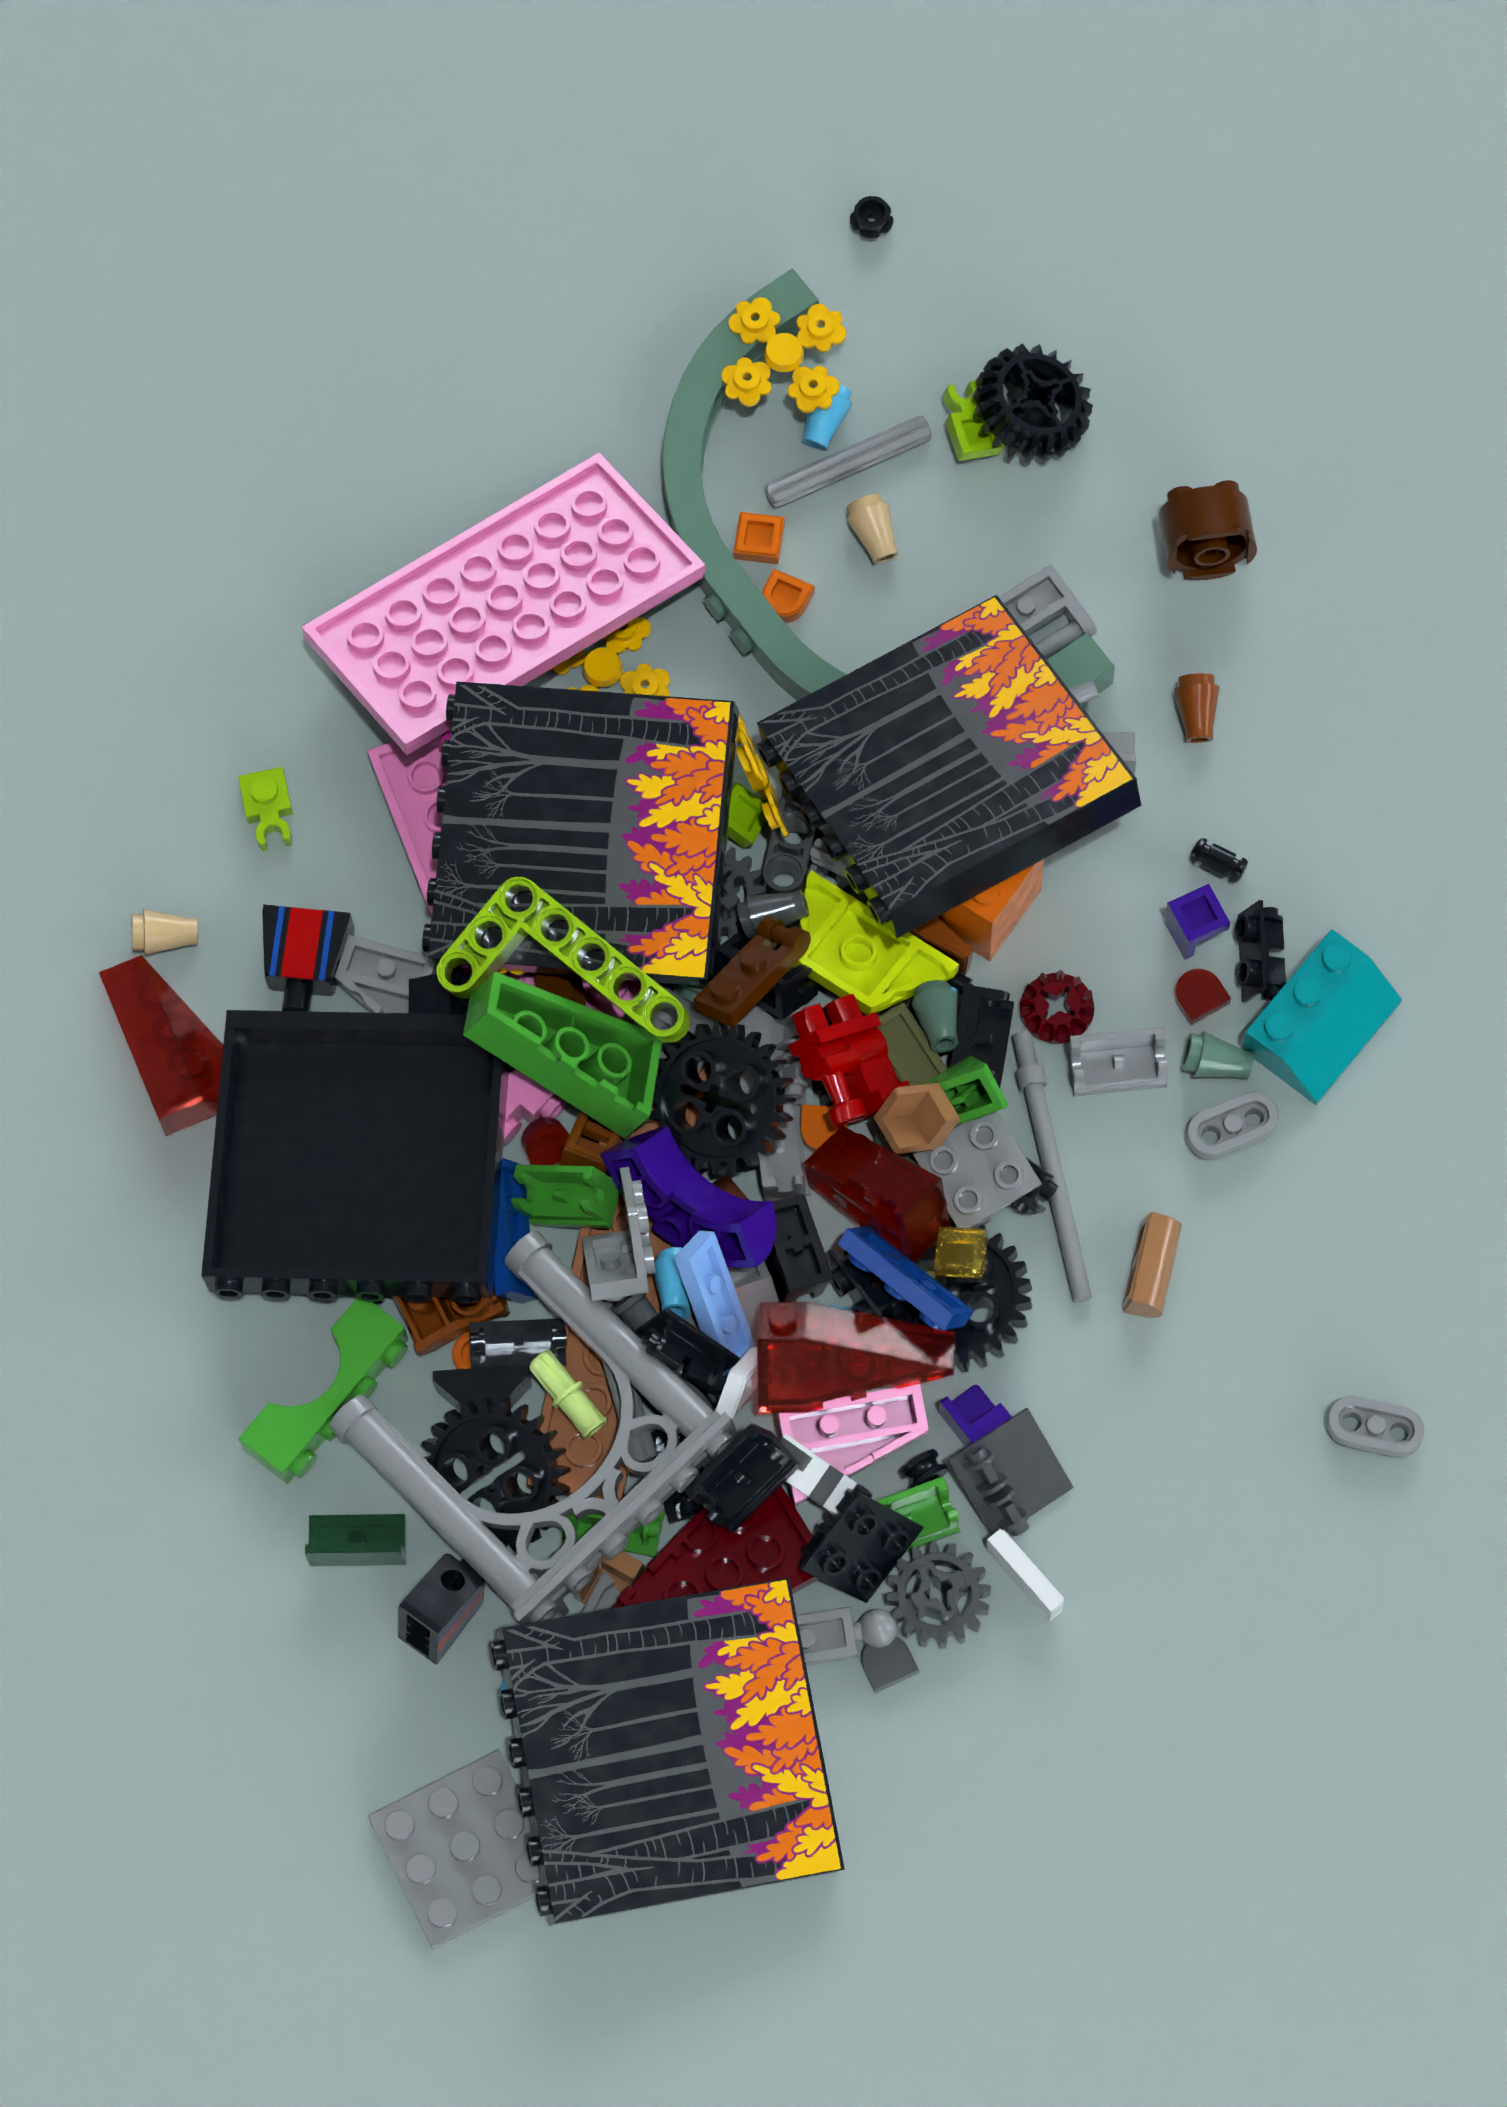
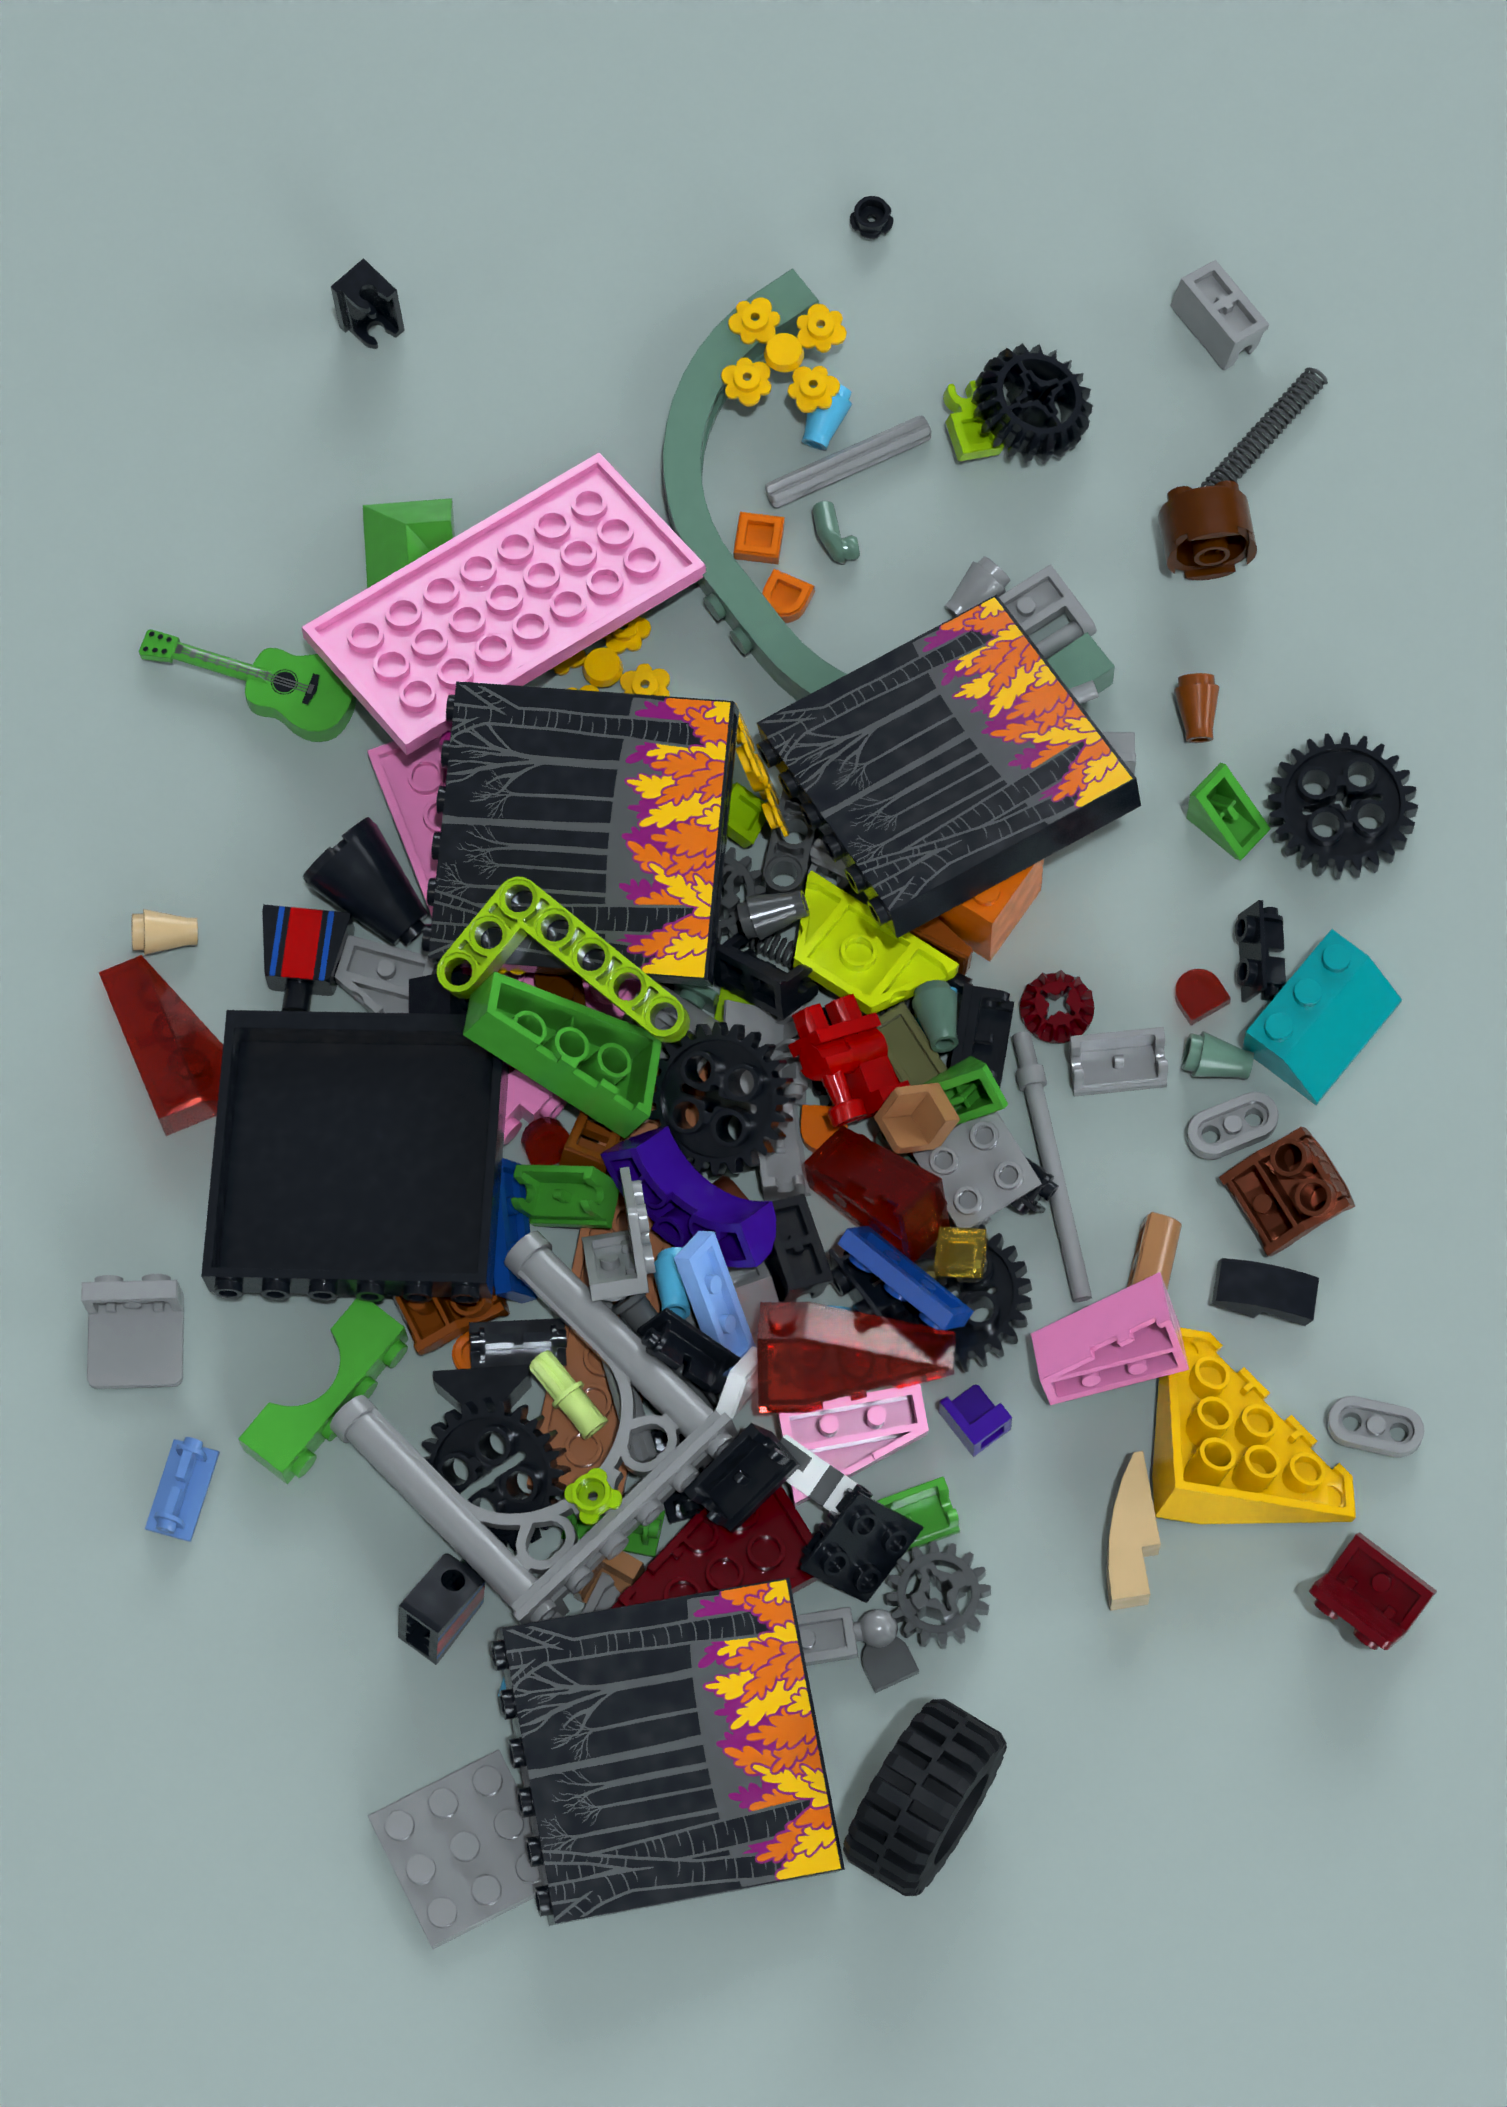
lime plate [238,766,293,851] -> none
clear green panel [305,1514,407,1567] -> none
reddish brown plate [693,916,811,1028] -> none
tan cone [846,493,899,564] -> none
black bush [900,1449,948,1488] -> none
dark grey hinge [948,1408,1074,1536] -> none
white tile [987,1529,1064,1622] -> none
dark purple panel [1164,884,1230,960] -> none
black piece [1190,838,1248,883] -> none
none -> light grey bracket [81,1274,184,1389]
none -> bright green piece [138,629,357,742]
none -> medium blue hinge [145,1437,220,1542]
none -> black cone [303,817,428,946]
none -> black hinge [331,258,405,349]
none -> bright green slope [363,498,455,588]
none -> lime plate [564,1468,622,1525]
none -> sand green arm [812,501,860,564]
none -> black tyre [843,1699,1007,1896]
none -> light grey cone [944,556,1010,617]
none -> bright pink wedge [1031,1272,1189,1405]
none -> tan slope [1106,1451,1161,1611]
none -> yellow slope [1152,1327,1356,1524]
none -> light grey hinge [1170,260,1269,370]
none -> bright green slope [1186,762,1271,861]
none -> dark grey piece [1201,368,1328,487]
none -> black slope [1212,1258,1319,1326]
none -> copper slope [1219,1126,1355,1257]
none -> black gear [1267,732,1418,879]
none -> dark red bracket [1309,1532,1437,1650]

